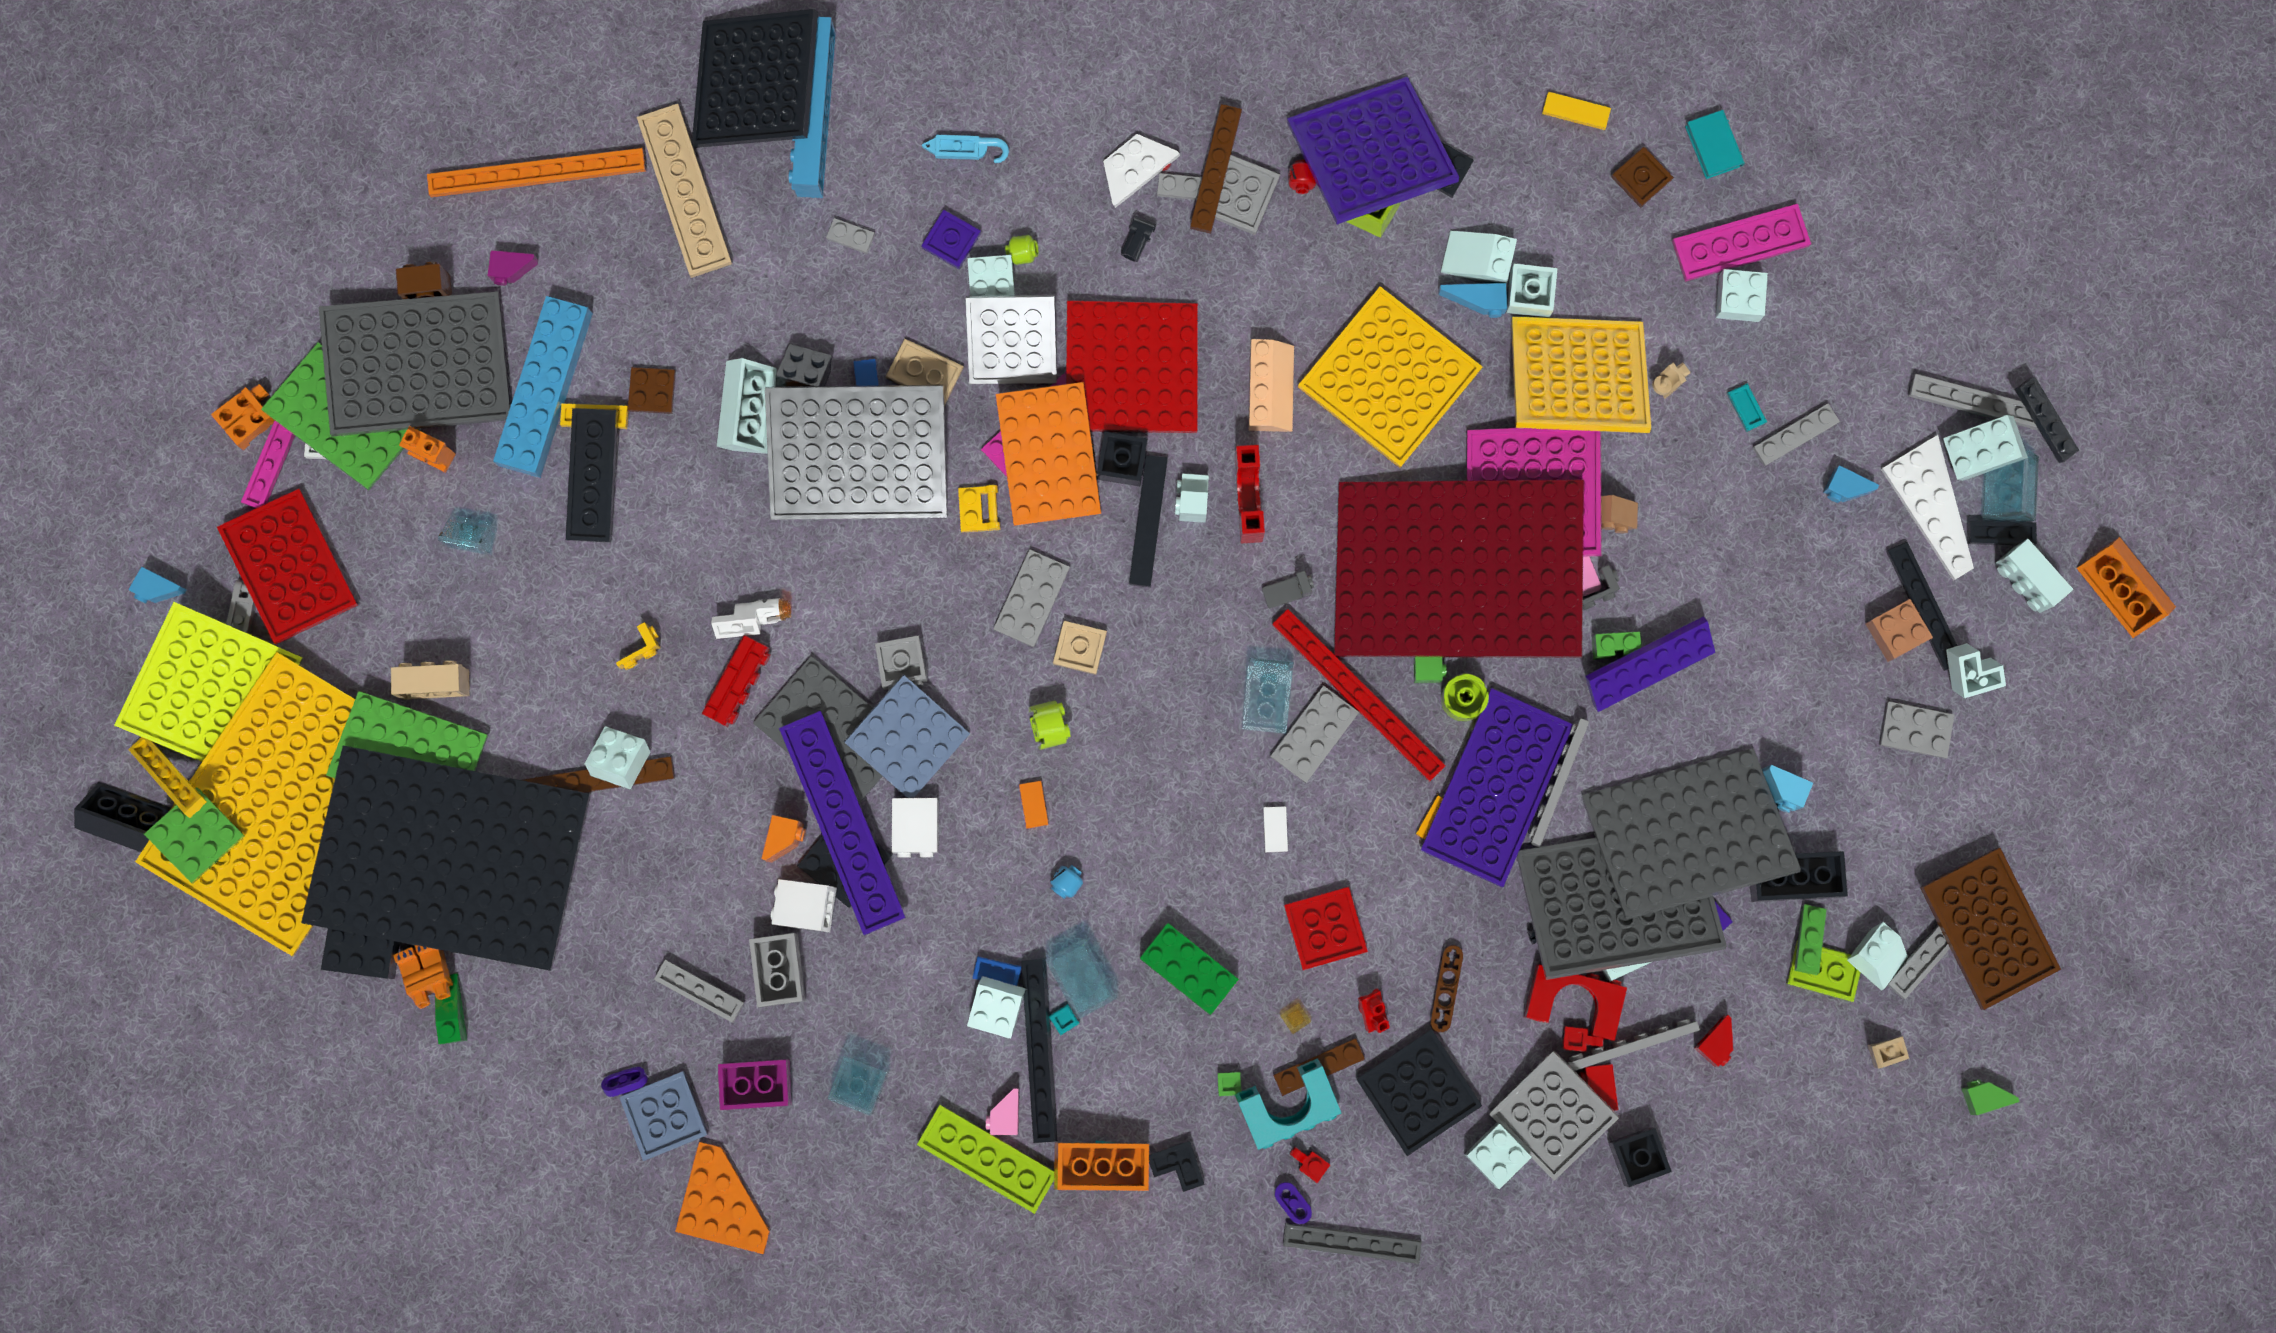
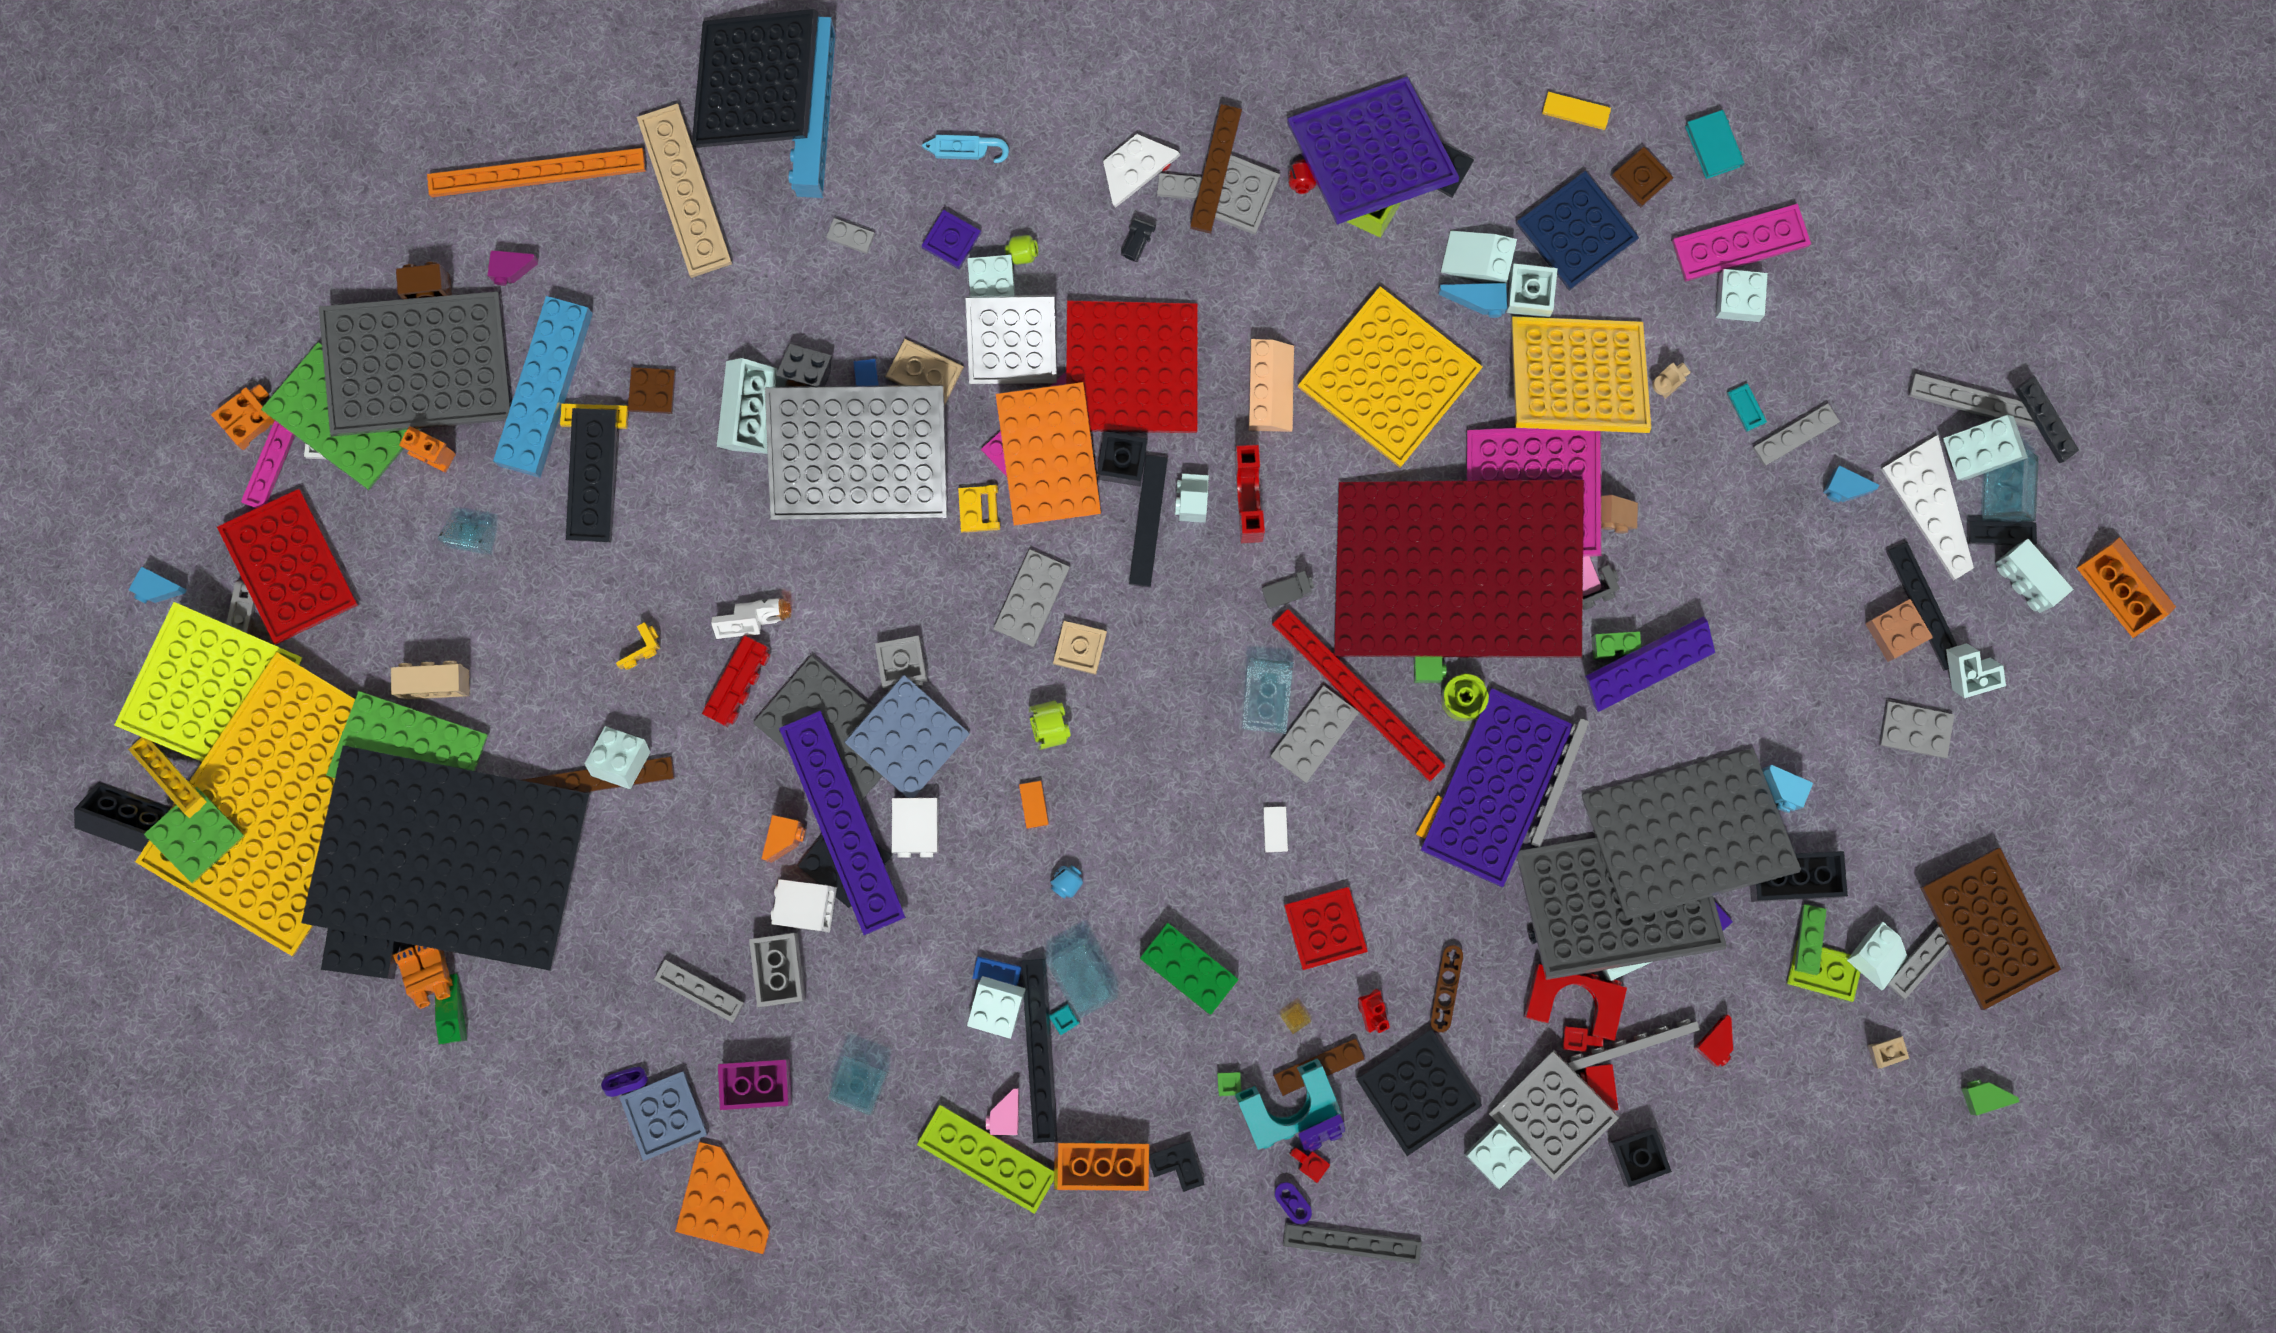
none -> dark purple plate [1298,1114,1345,1151]
none -> dark blue plate [1516,171,1639,291]

